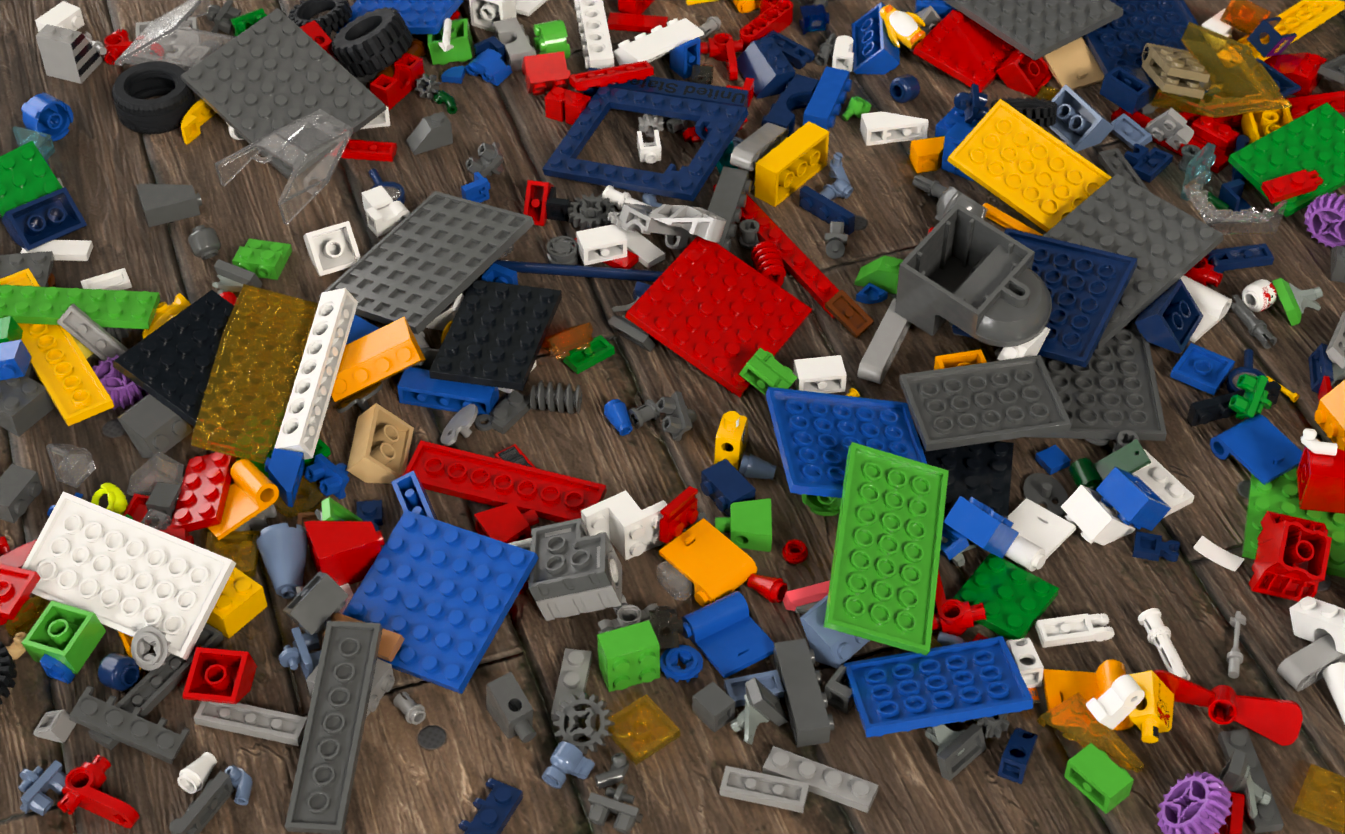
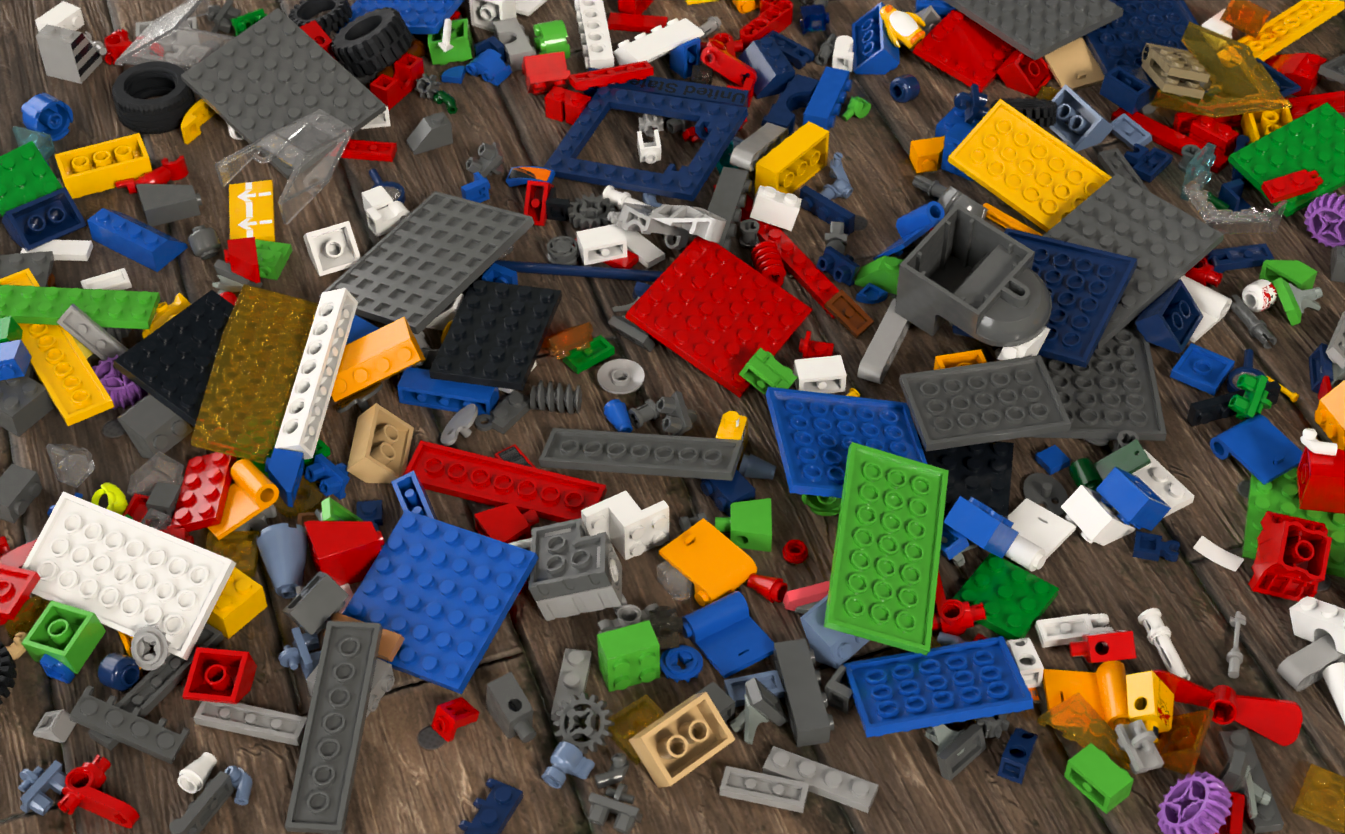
light grey pin [393,691,426,725] -> none
red plate [659,486,698,544] -> none
white slope [860,111,929,146] -> none
white leg [1085,675,1145,730] -> none
light grey plate [1145,108,1194,150] -> none
dark blue piece [1247,17,1297,58] -> none
none -> yellow brick [55,133,152,199]
none -> blue slope [87,208,188,272]
none -> red piece [115,155,188,194]
none -> red slope [224,237,261,283]
none -> yellow tile [229,180,275,242]
none -> red bracket [431,697,480,742]
none -> slope [506,166,556,187]
none -> dark grey plate [539,428,743,481]
none -> light grey dish [597,359,645,394]
none -> tan brick [629,692,736,788]
none -> red piece [700,40,757,87]
none -> white slope [750,185,802,231]
none -> red bracket [799,331,834,359]
none -> dark blue hips [816,246,860,287]
none -> blue door [873,201,945,260]
none -> red torso [1069,629,1136,663]
none -> light grey hips [1115,719,1164,775]
none -> clear orange slope [1155,709,1214,775]
none -> bright green slope [1259,260,1318,290]

